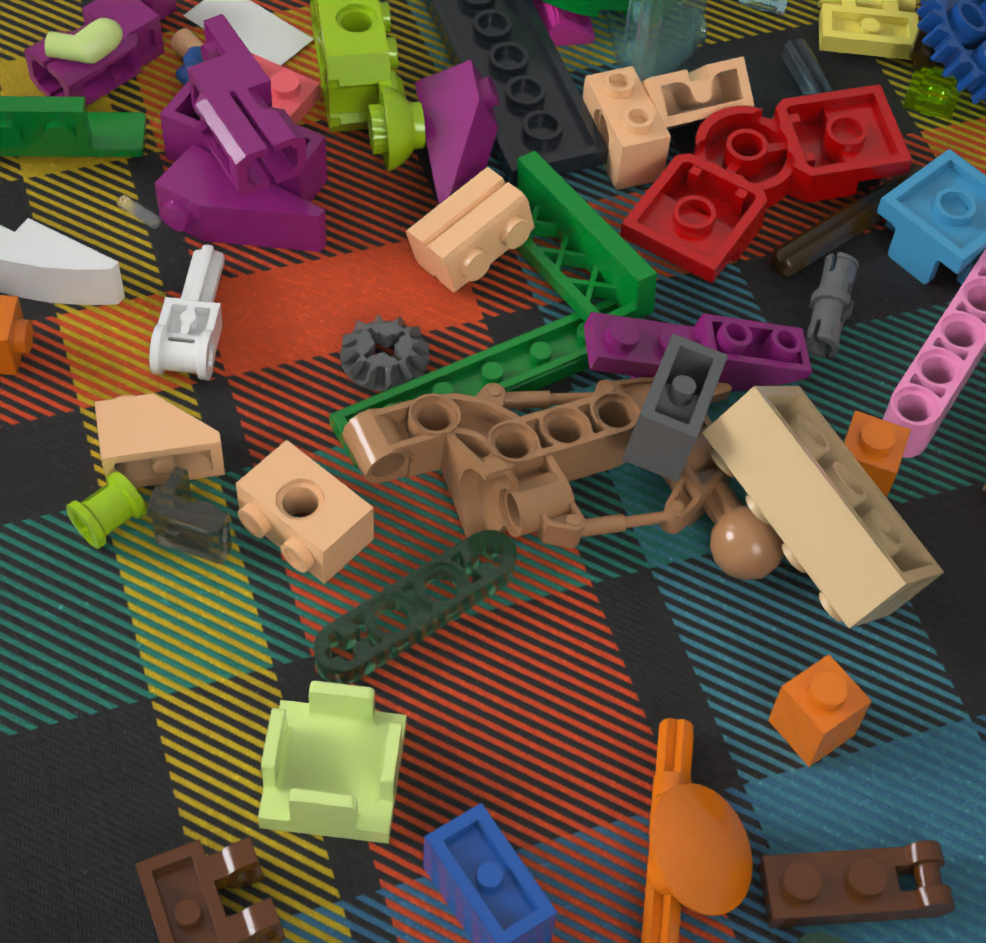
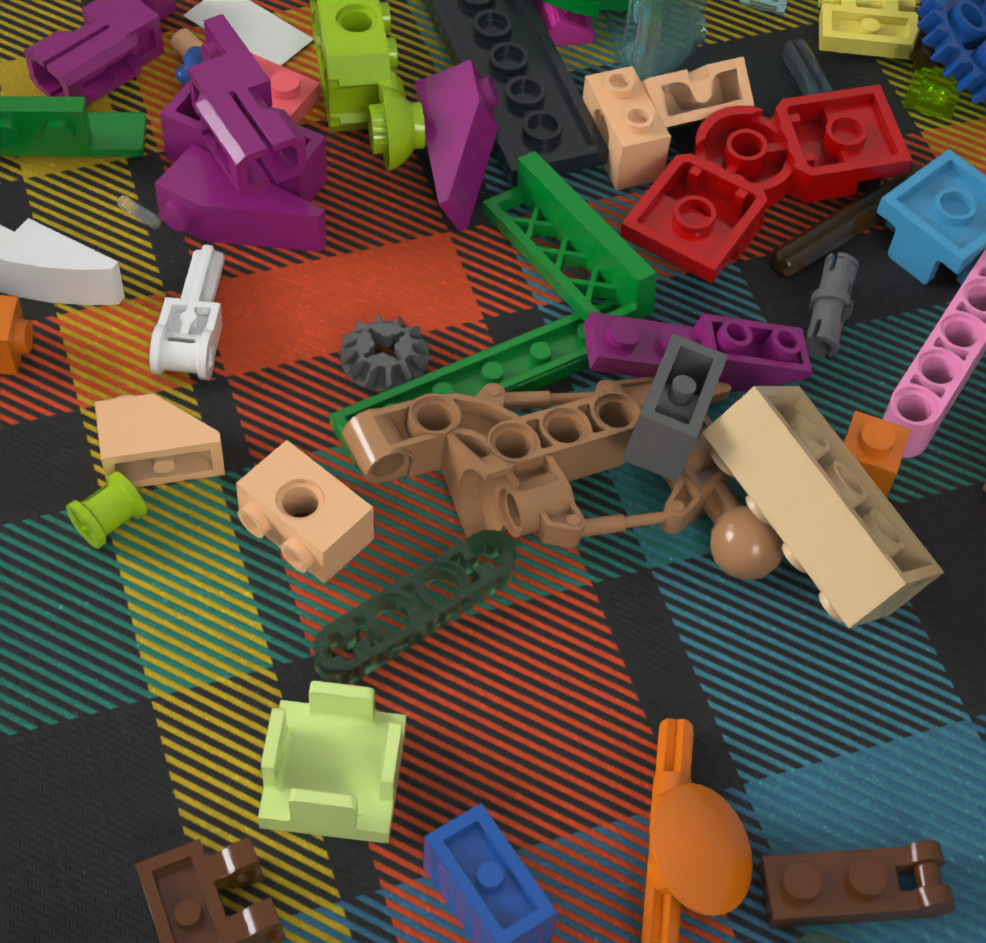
yellowish green arm [45,18,123,64] -> none
clear smoke bracket [148,466,232,565] -> none
light nougat brick [406,167,535,293] -> none
orange brick [768,654,872,767] -> none

